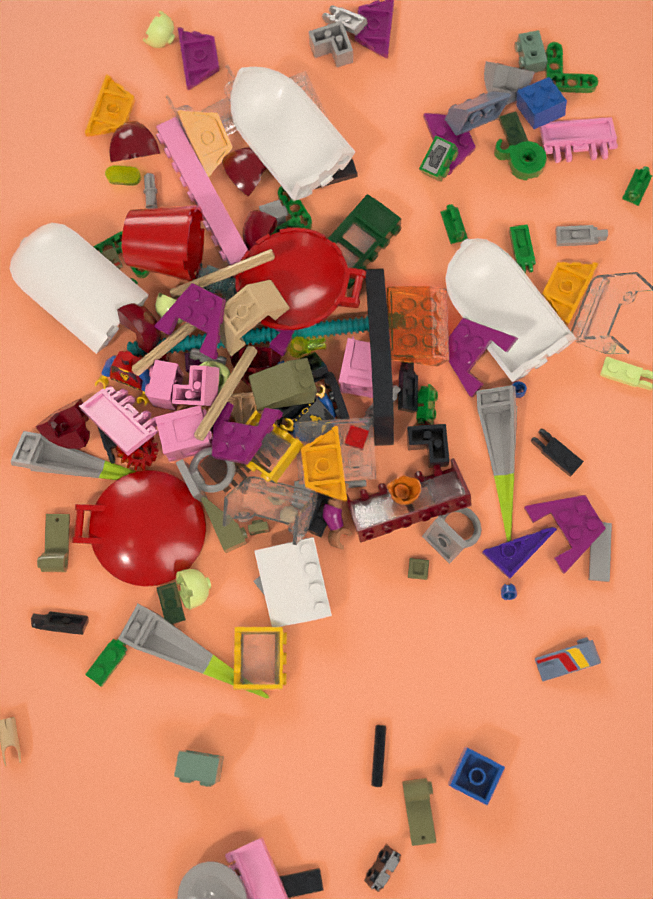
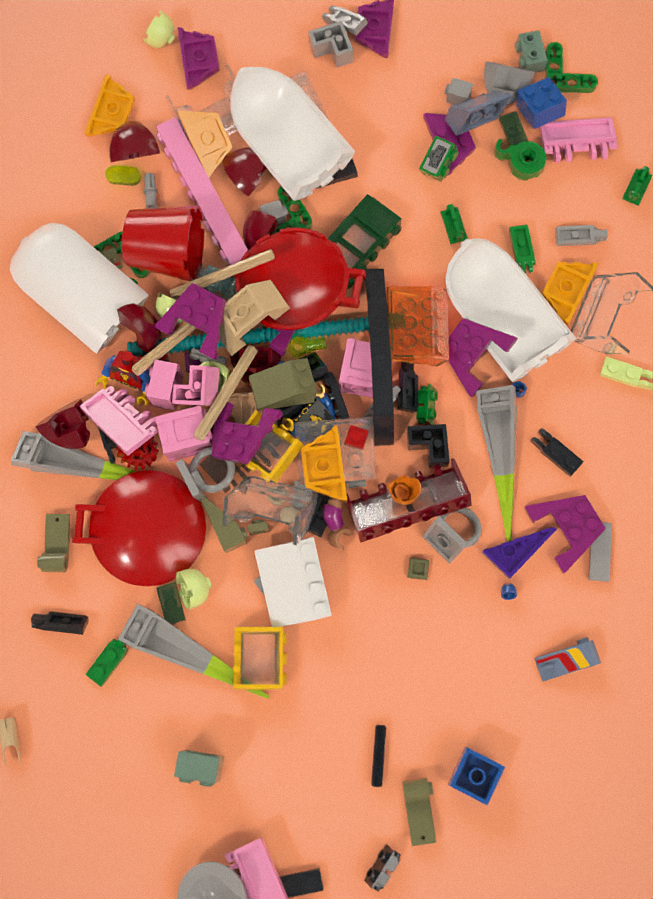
none -> light grey brick [444,77,473,105]

